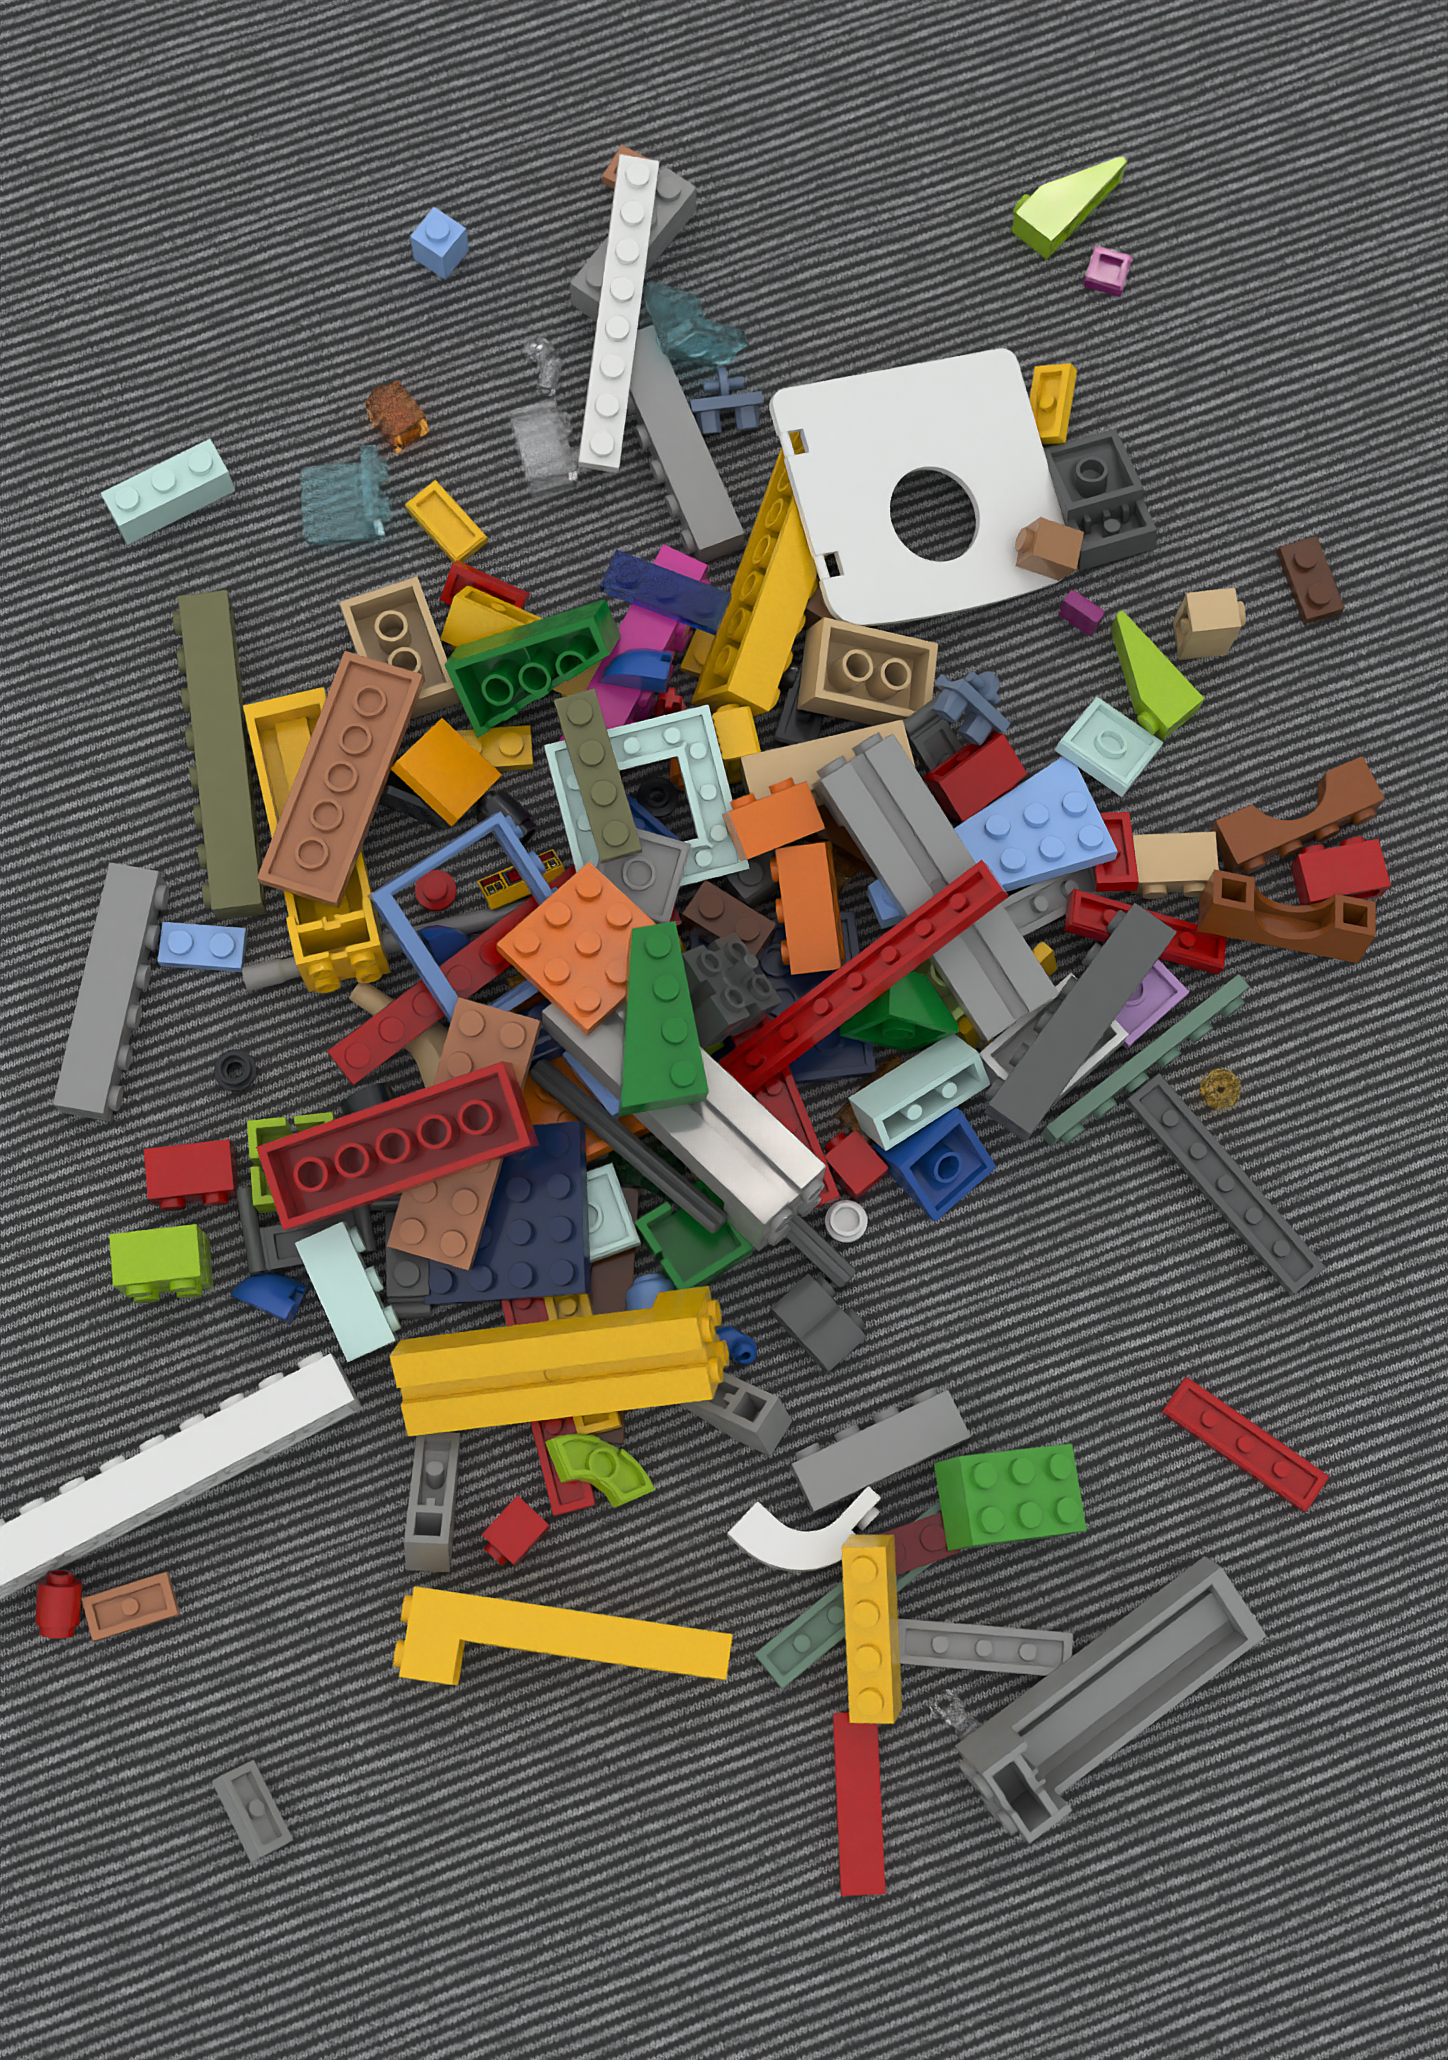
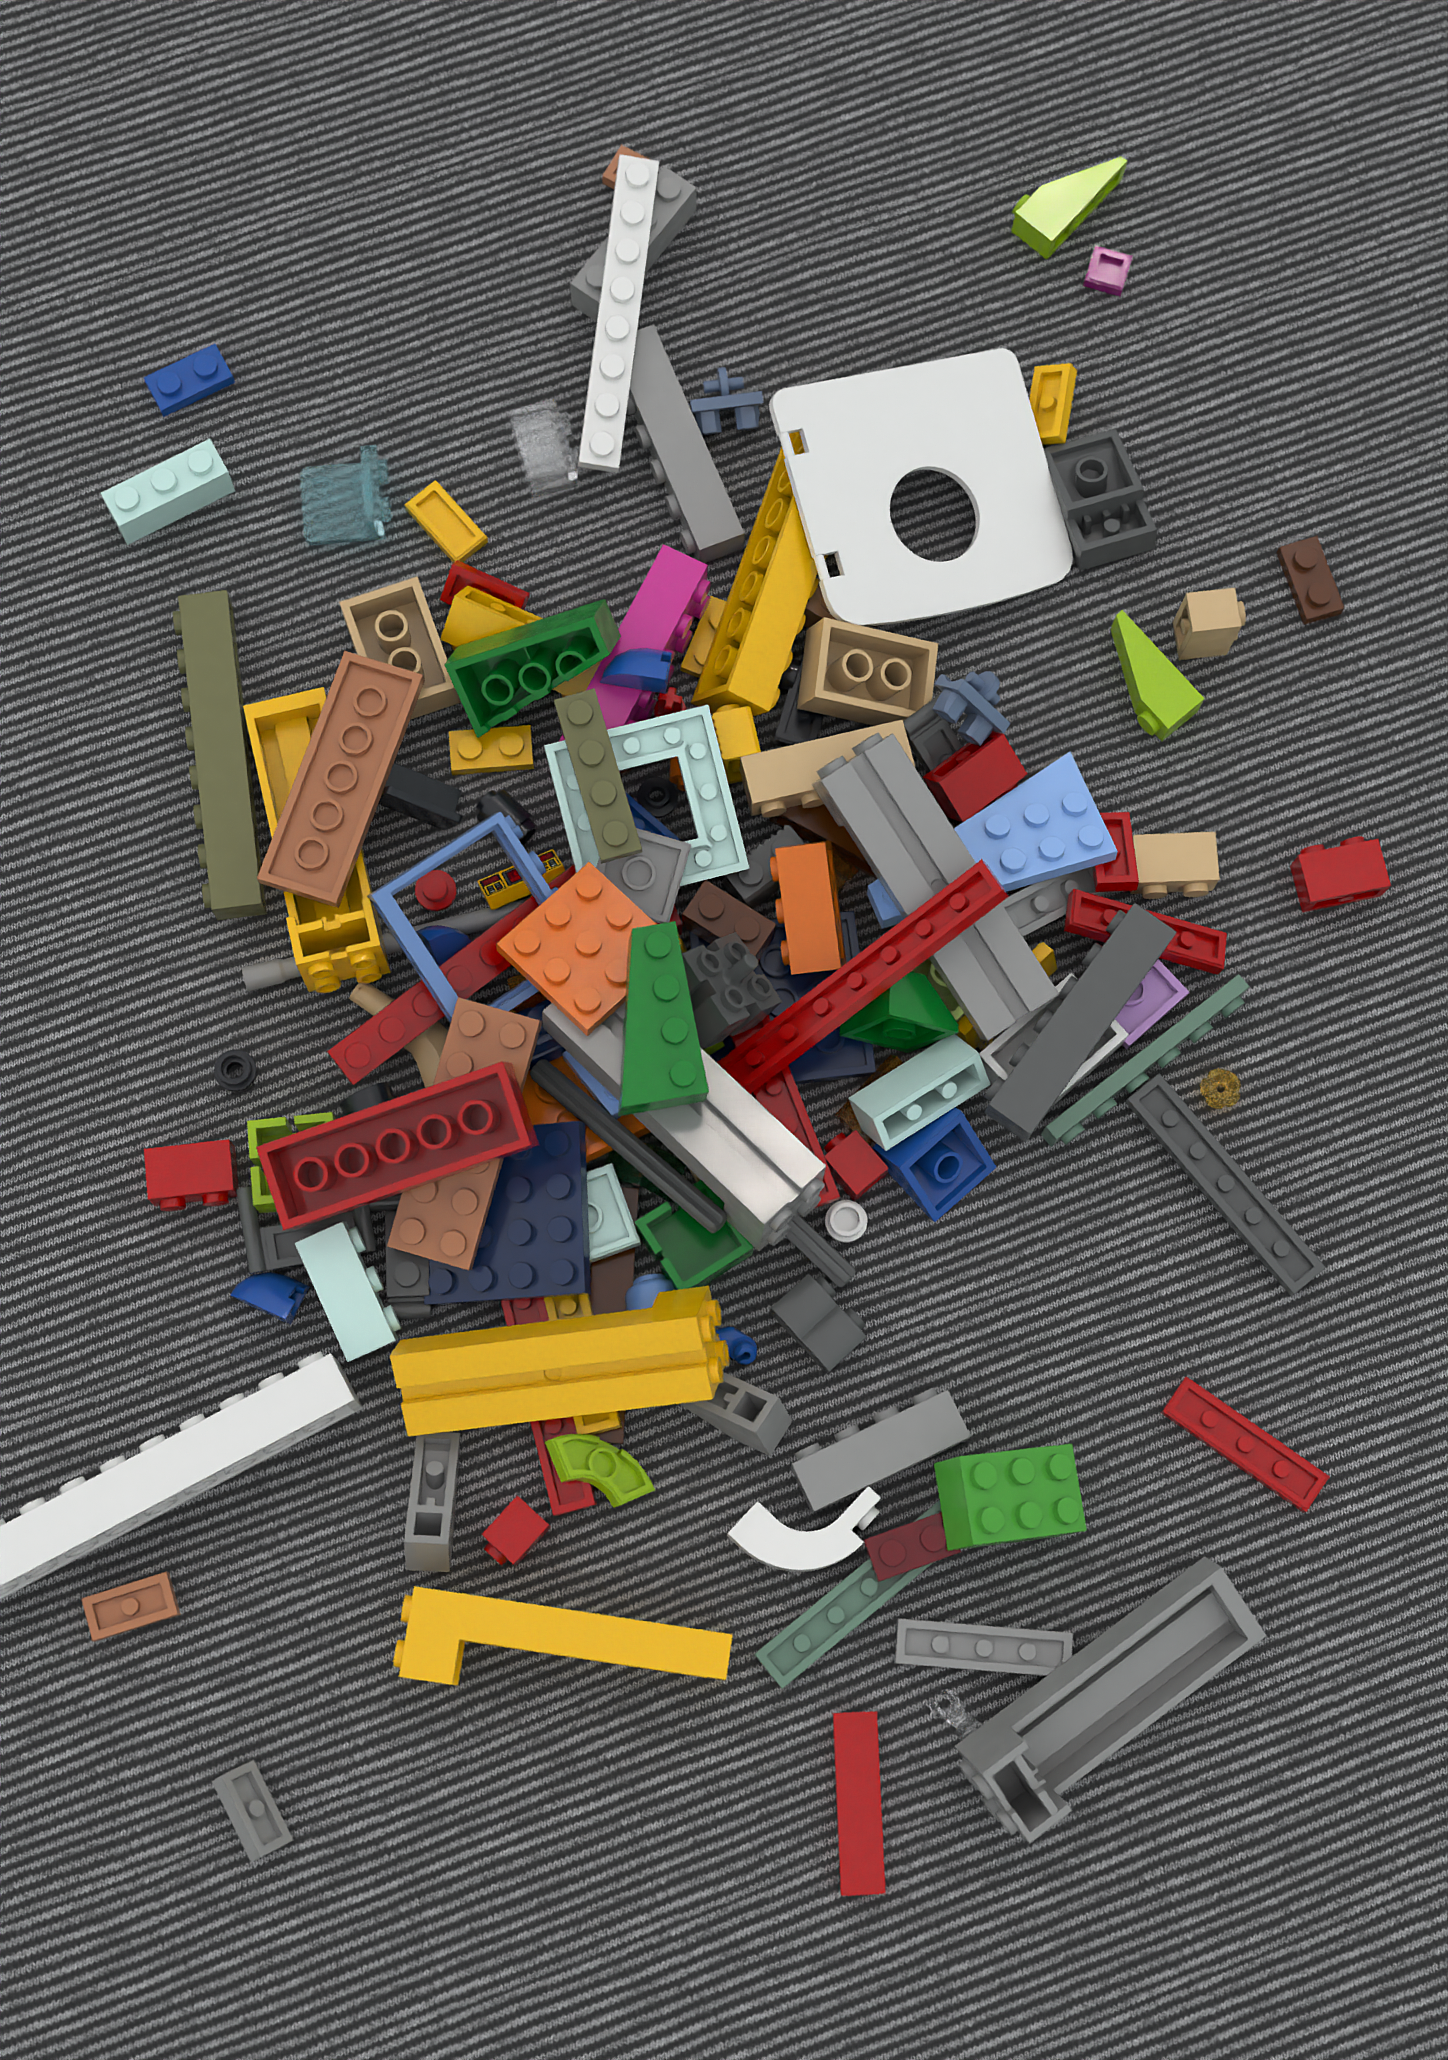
red brick [35,1570,82,1638] -> none
light grey brick [53,862,169,1122] -> none
lime piece [109,1224,214,1303] -> none
light blue plate [158,922,248,972] -> none
clear orange brick [365,379,429,454] -> none
light orange tile [391,718,502,827] -> none
light blue brick [410,207,469,280] -> none
clear arm [524,336,562,396] -> none
clear blue plate [600,549,732,636] -> none
clear light blue bracket [643,281,748,368] -> none
orange brick [722,777,825,861] -> none
yellow brick [842,1535,902,1724] -> none
medium nougat brick [1015,517,1084,581] -> none
light aqua tile [1055,697,1164,797] -> none
magenta tile [1058,590,1105,637] -> none
dark orange arch [1198,869,1376,963] -> none
dark orange arch [1209,756,1385,875] -> none
none -> blue plate [144,343,235,417]

